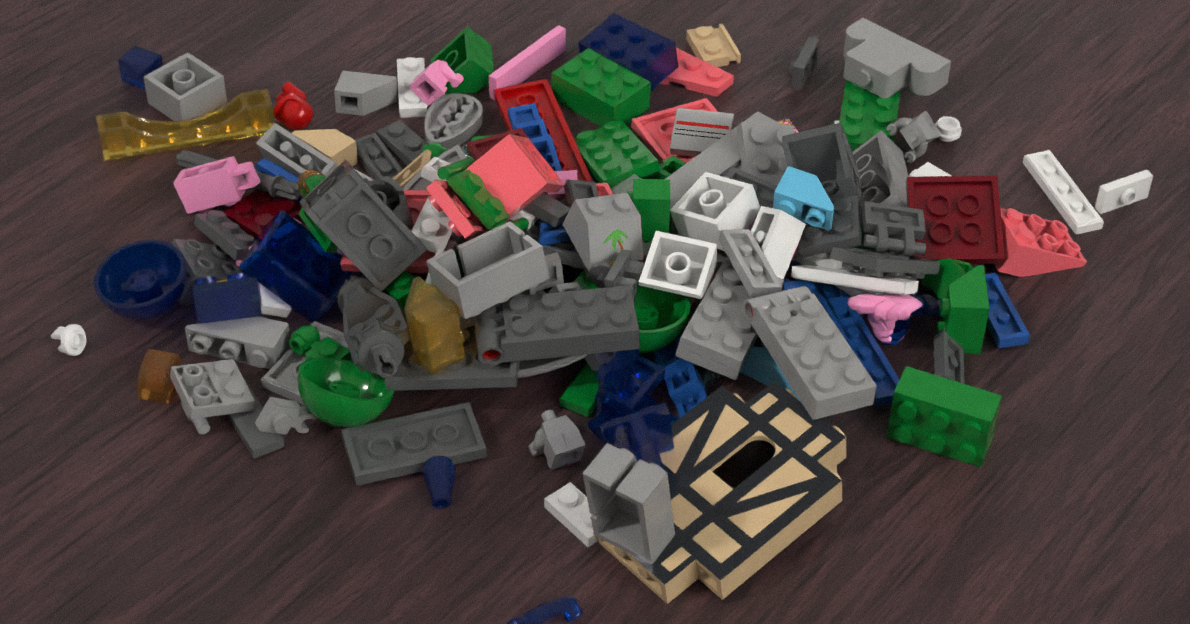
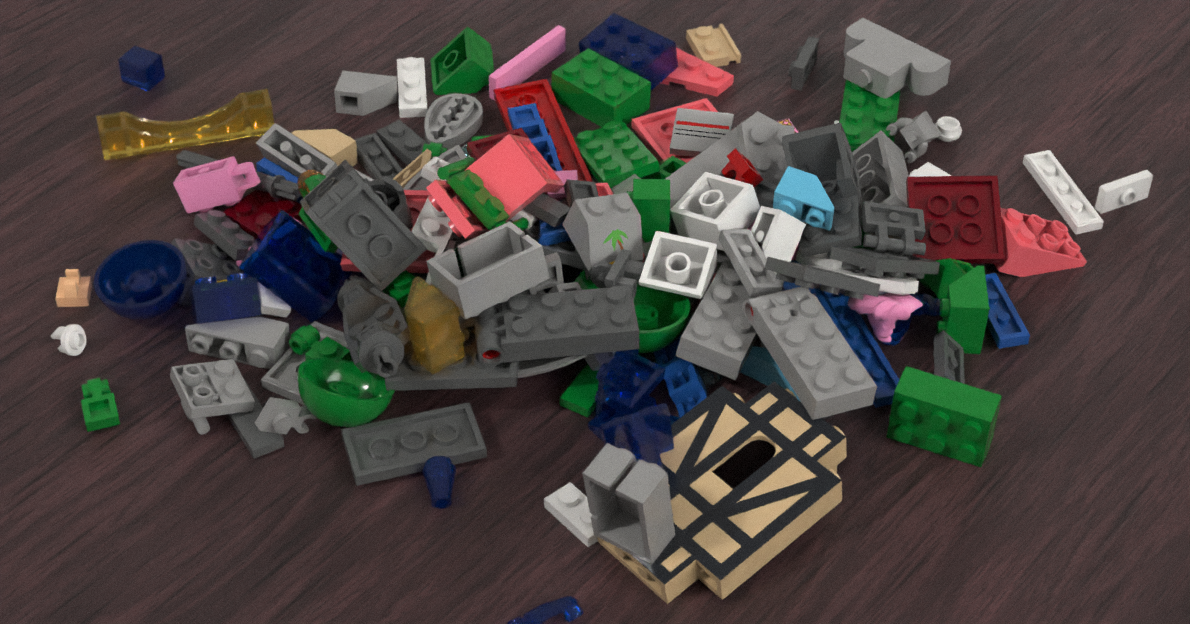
clear orange brick [138,349,181,404] -> none
light grey brick [144,53,227,127] -> none
red piece [272,81,314,131] -> none
bright pink piece [409,59,464,106] -> none
light grey piece [529,410,586,470] -> none
none -> light nougat tile [55,269,92,307]
none -> green plate [81,377,120,432]
none -> red tile [721,148,764,187]
none -> dark grey plate [765,257,881,300]

